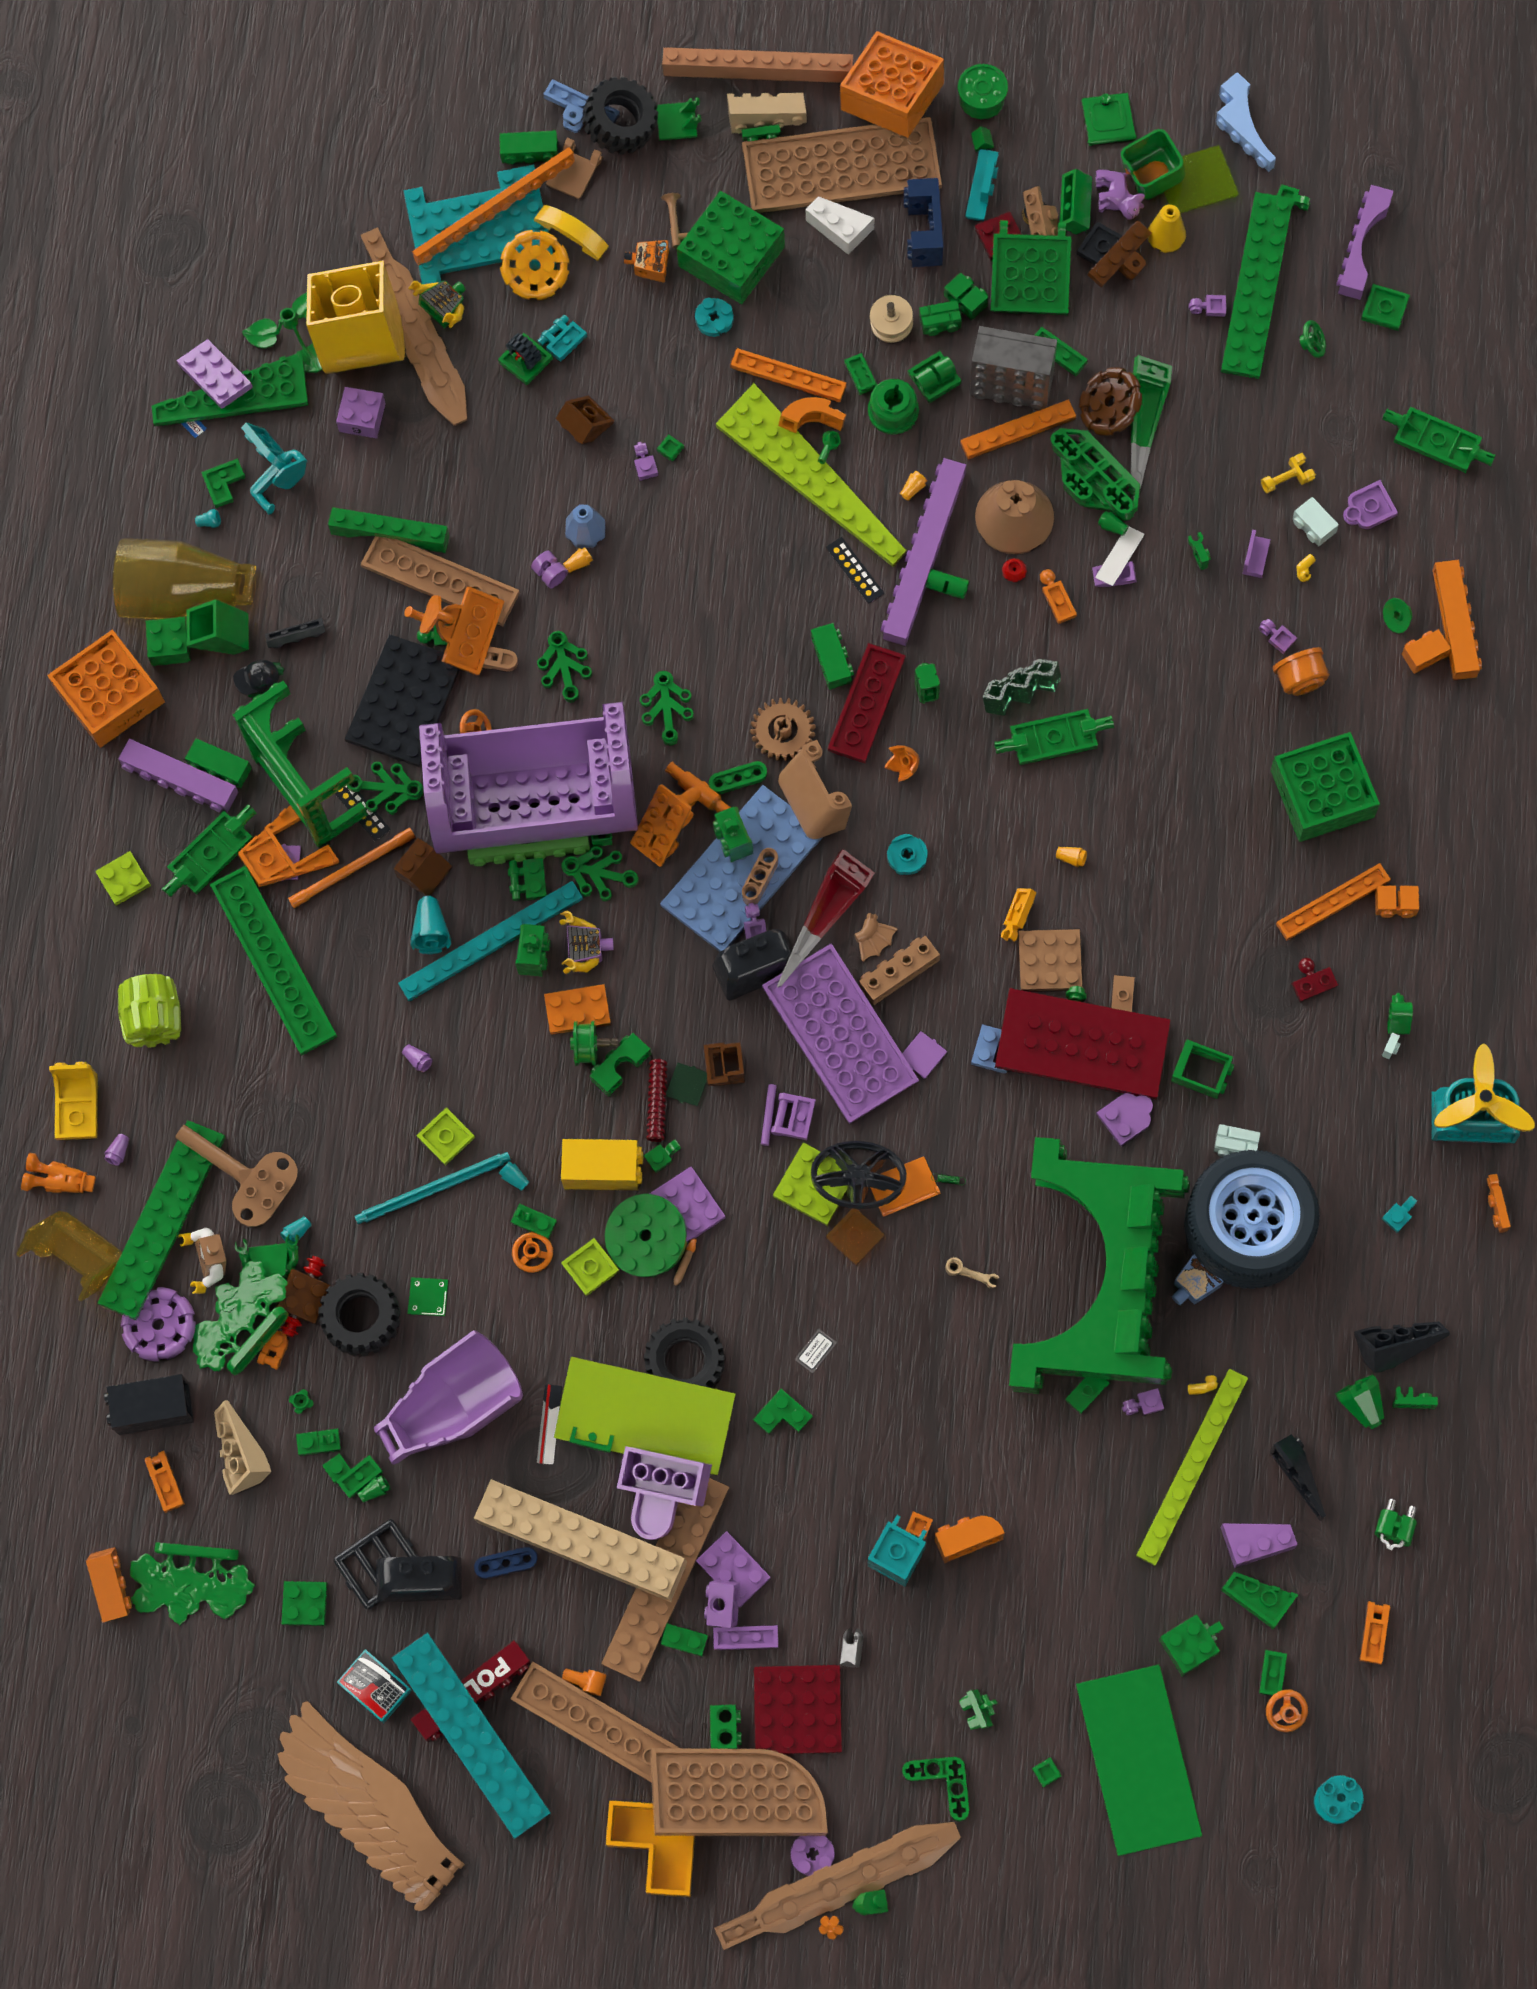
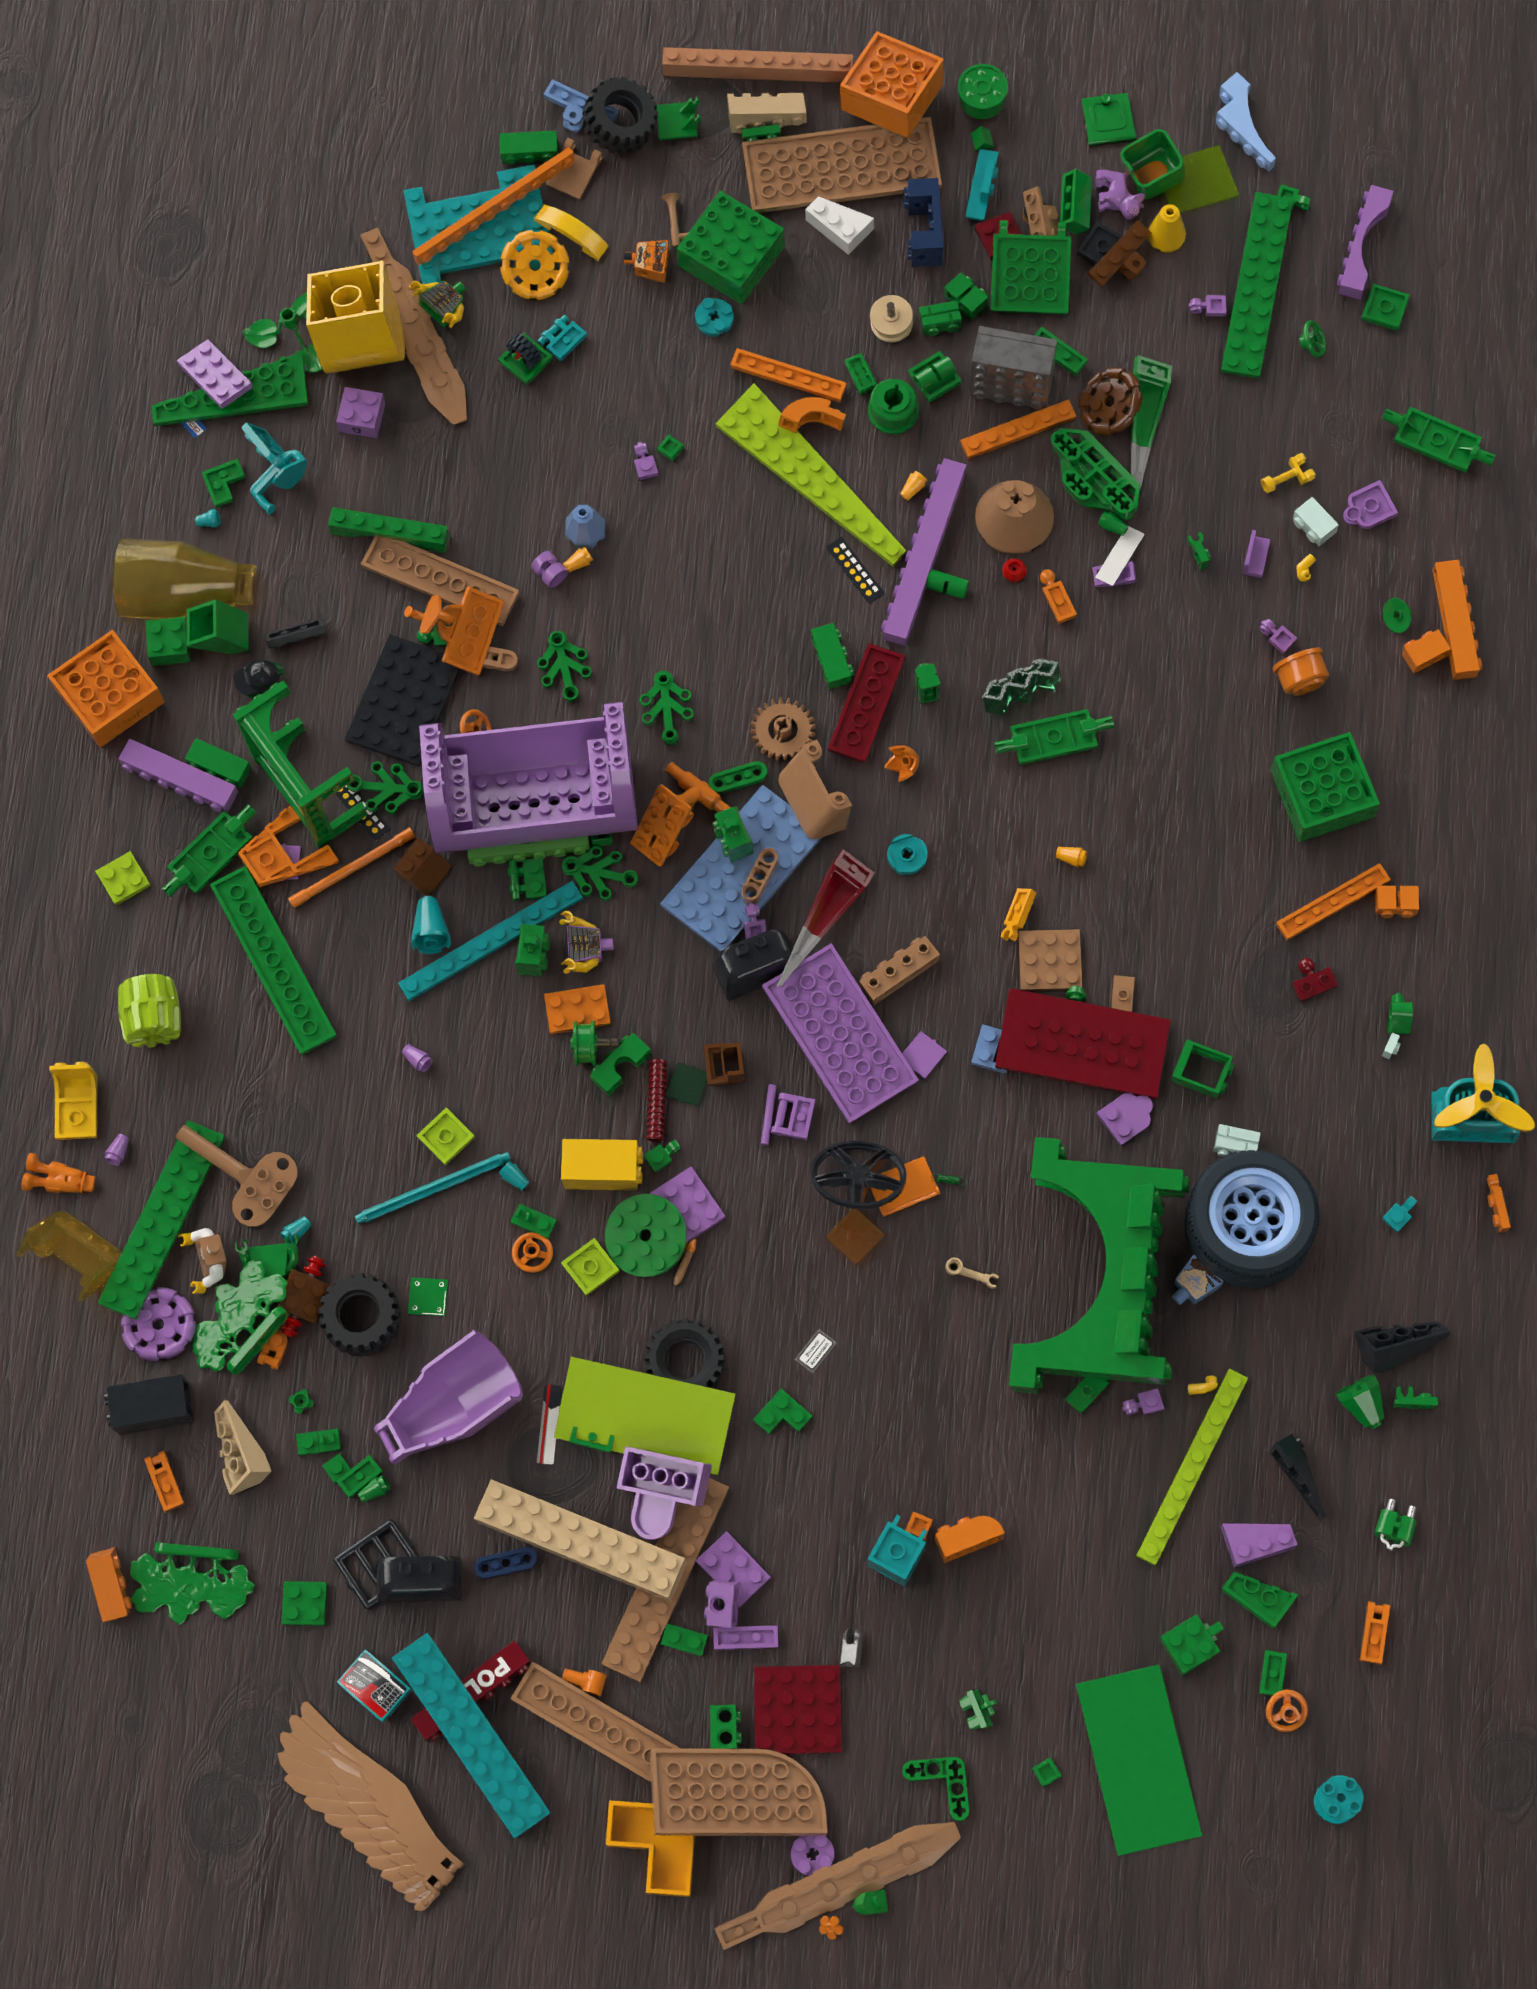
reddish brown slope [555,395,614,444] -> none
lime plate [773,1143,847,1226] -> none
green plate [818,431,841,464] -> none
medium nougat arm [854,913,898,962] -> none

